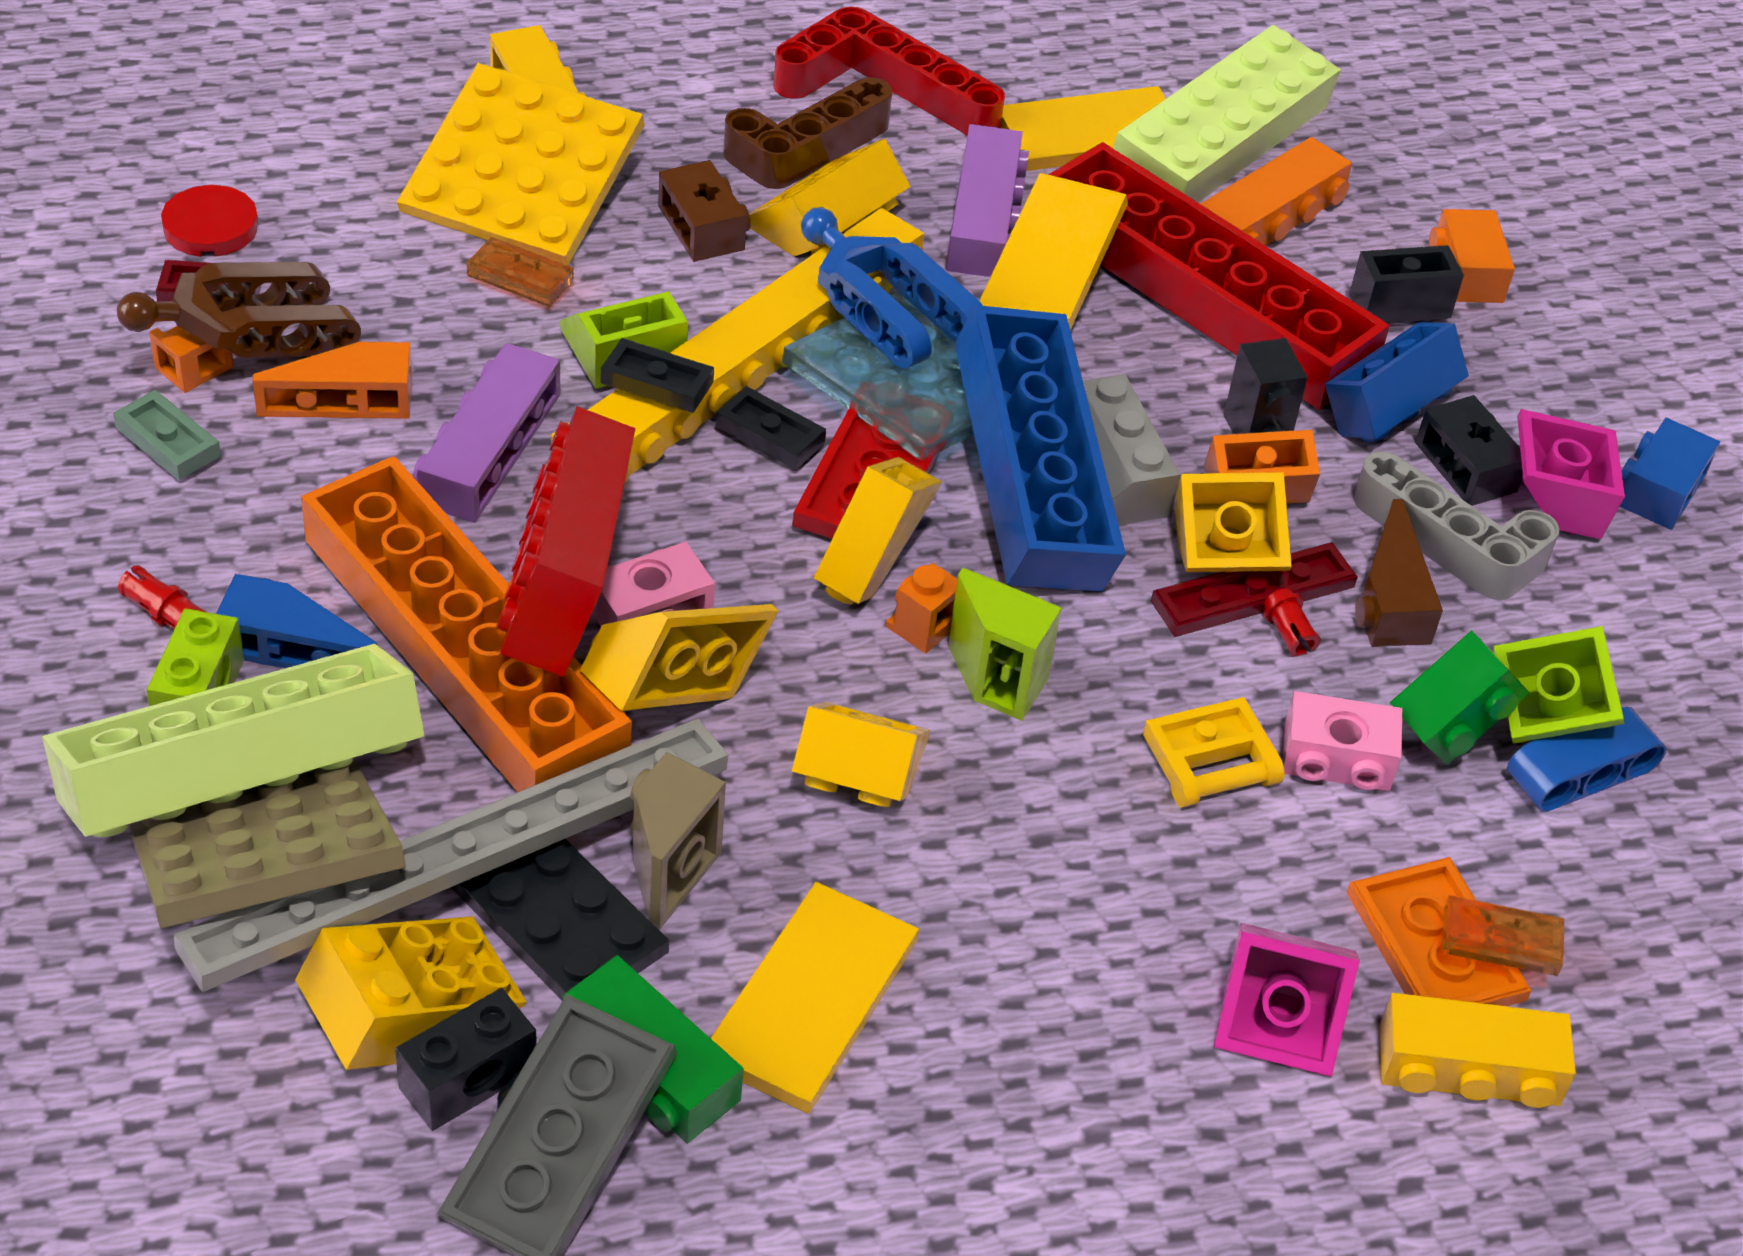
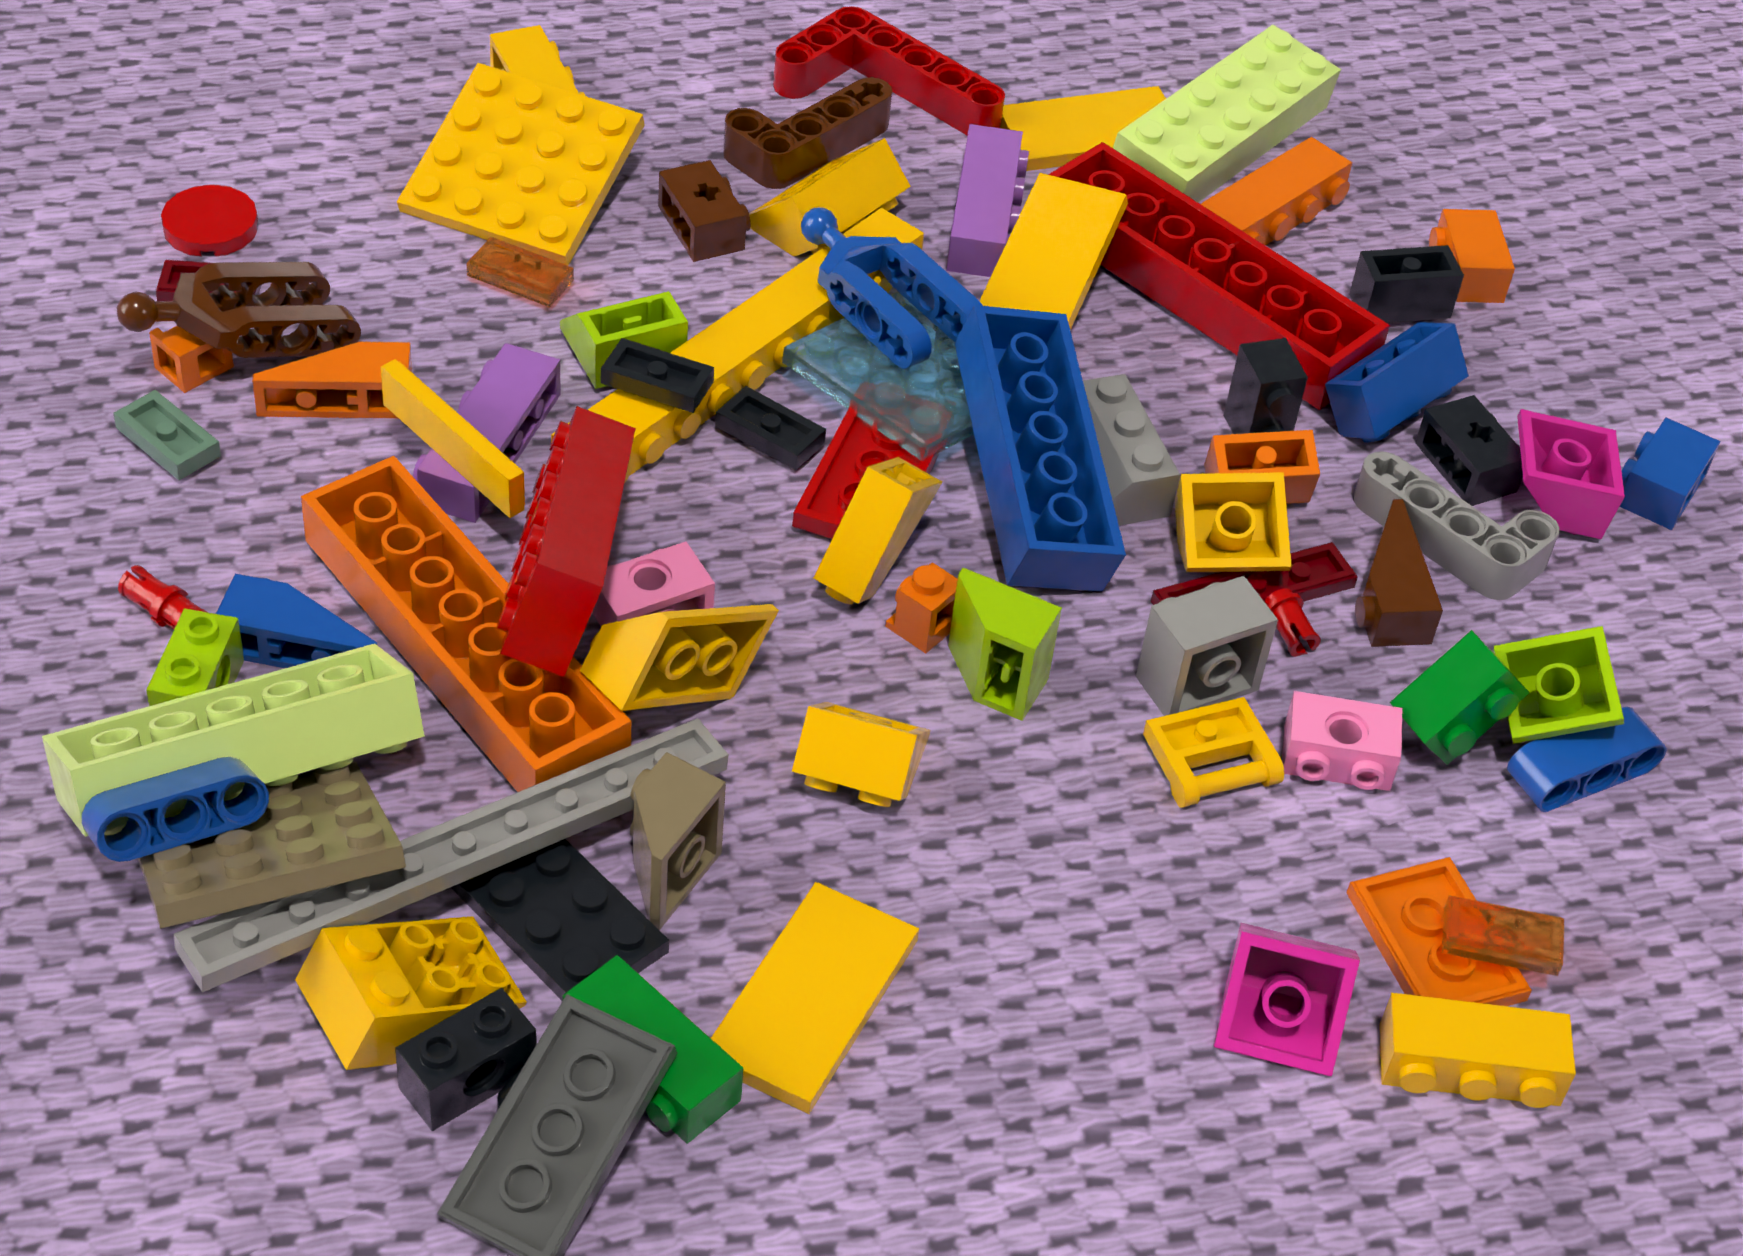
none -> blue beam [82,757,269,862]
none -> yellow tile [381,359,525,518]
none -> light grey brick [1136,576,1278,716]

